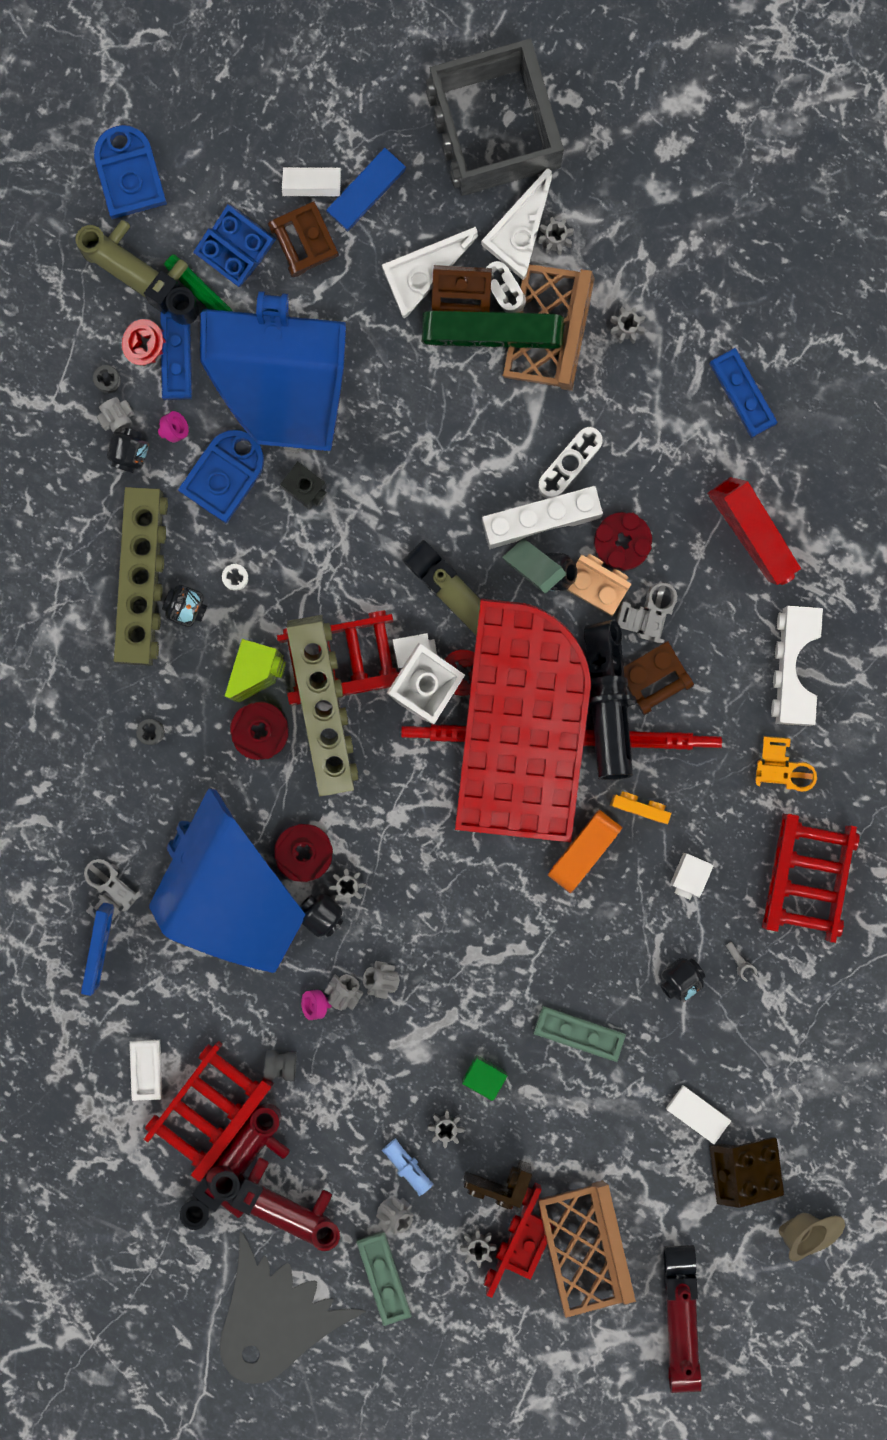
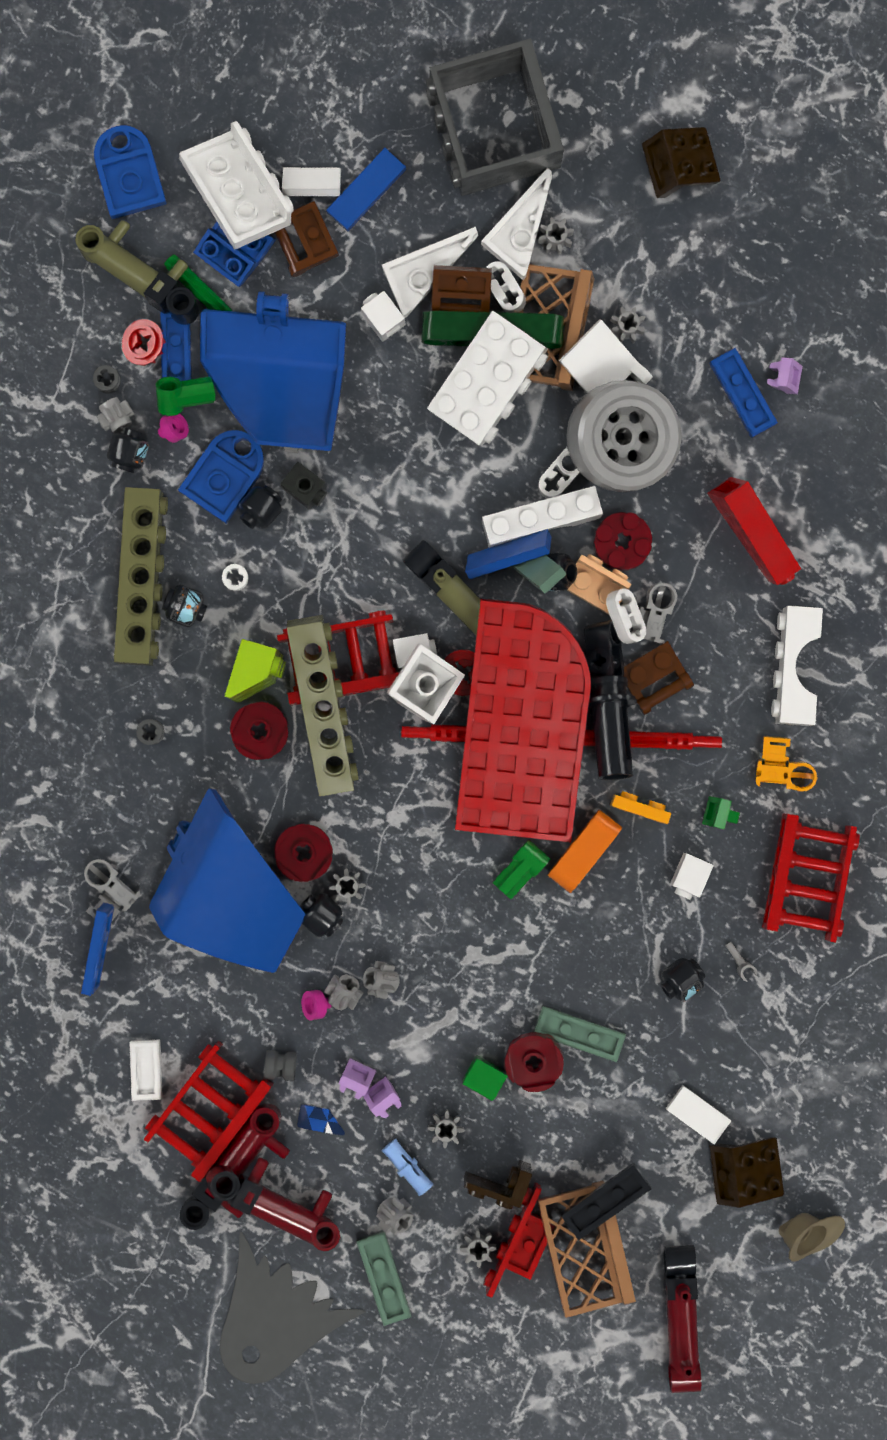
none -> green piece [156,377,216,416]
none -> white bracket [179,121,294,250]
none -> black head [239,485,282,529]
none -> dark blue sticker [297,1104,345,1135]
none -> lavender tile [338,1059,376,1099]
none -> white brick [361,291,405,342]
none -> lavender tile [363,1076,401,1118]
none -> white bracket [427,311,549,445]
none -> blue tile [465,529,552,579]
none -> green piece [493,839,551,899]
none -> dark red plate [505,1032,564,1092]
none -> white flag [559,319,653,418]
none -> black piece [561,1163,651,1240]
none -> light grey wheel [566,380,682,492]
none -> white beam [606,588,646,644]
none -> dark brown bracket [642,127,721,198]
none -> green tile [702,796,740,829]
none -> lavender tile [767,358,803,394]

